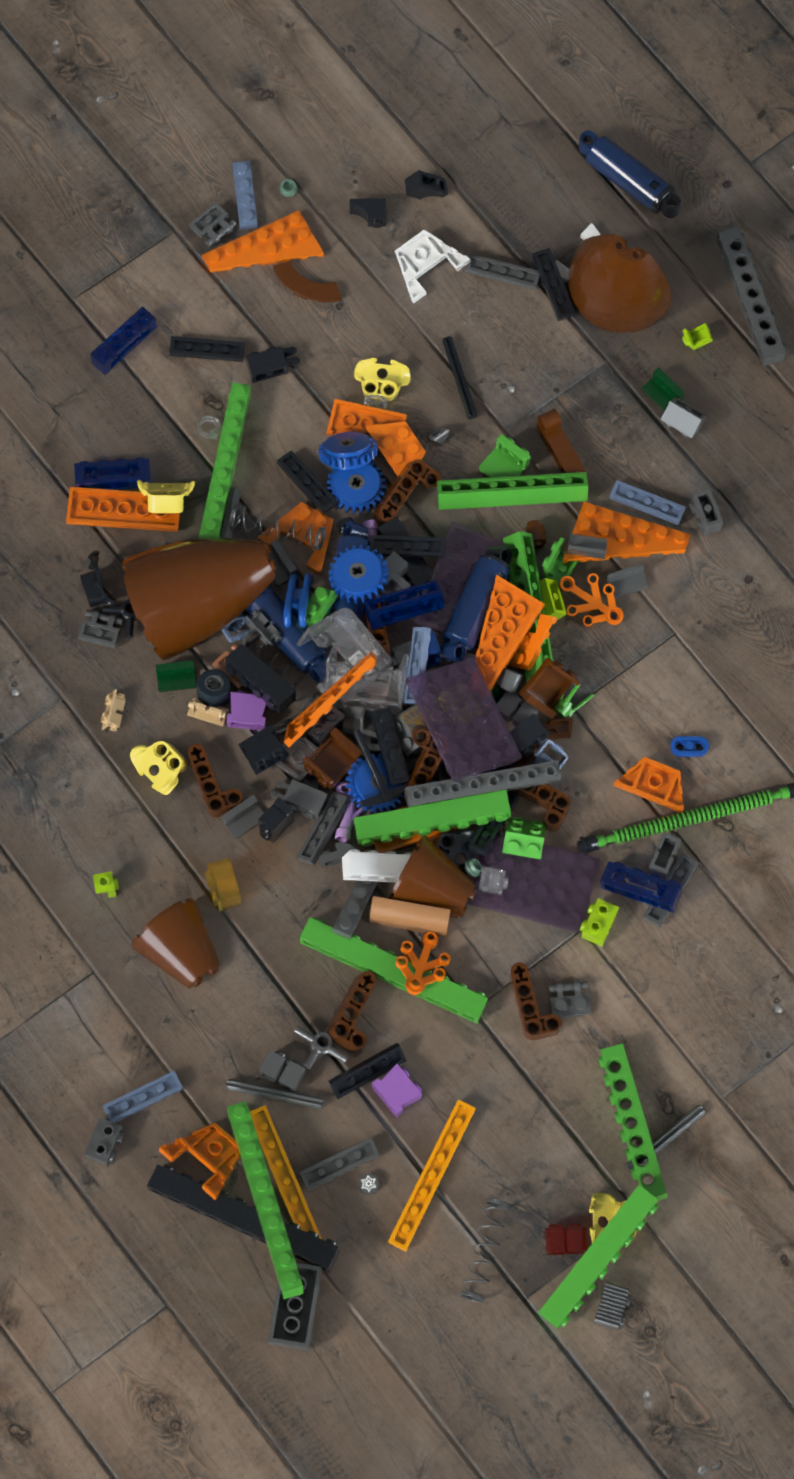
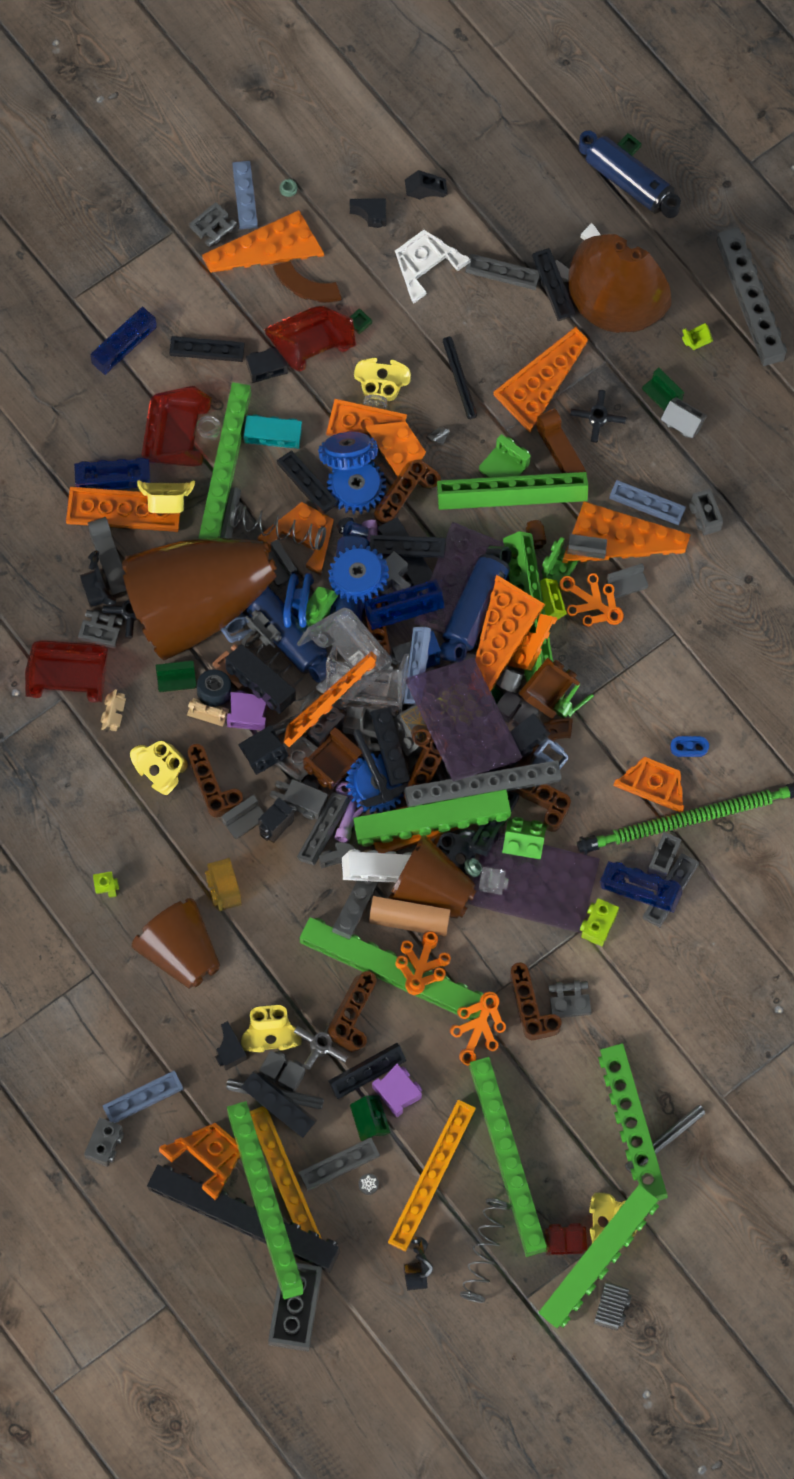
none -> clear red windscreen [25,641,108,703]
none -> dark grey beam [87,517,126,595]
none -> clear red windscreen [142,386,212,467]
none -> black arch [215,1021,247,1070]
none -> light yellow piece [241,1005,302,1052]
none -> black brick [241,1070,317,1138]
none -> teal brick [244,414,302,449]
none -> clear red windscreen [265,306,356,371]
none -> dark green plate [346,308,372,334]
none -> dark green panel [350,1095,391,1141]
none -> black piece [404,1236,433,1291]
none -> orange plant [450,991,506,1066]
none -> bright green brick [469,1057,547,1257]
none -> orange wing [493,327,588,433]
none -> black bar [570,390,626,443]
none -> dark green plate [617,133,642,156]

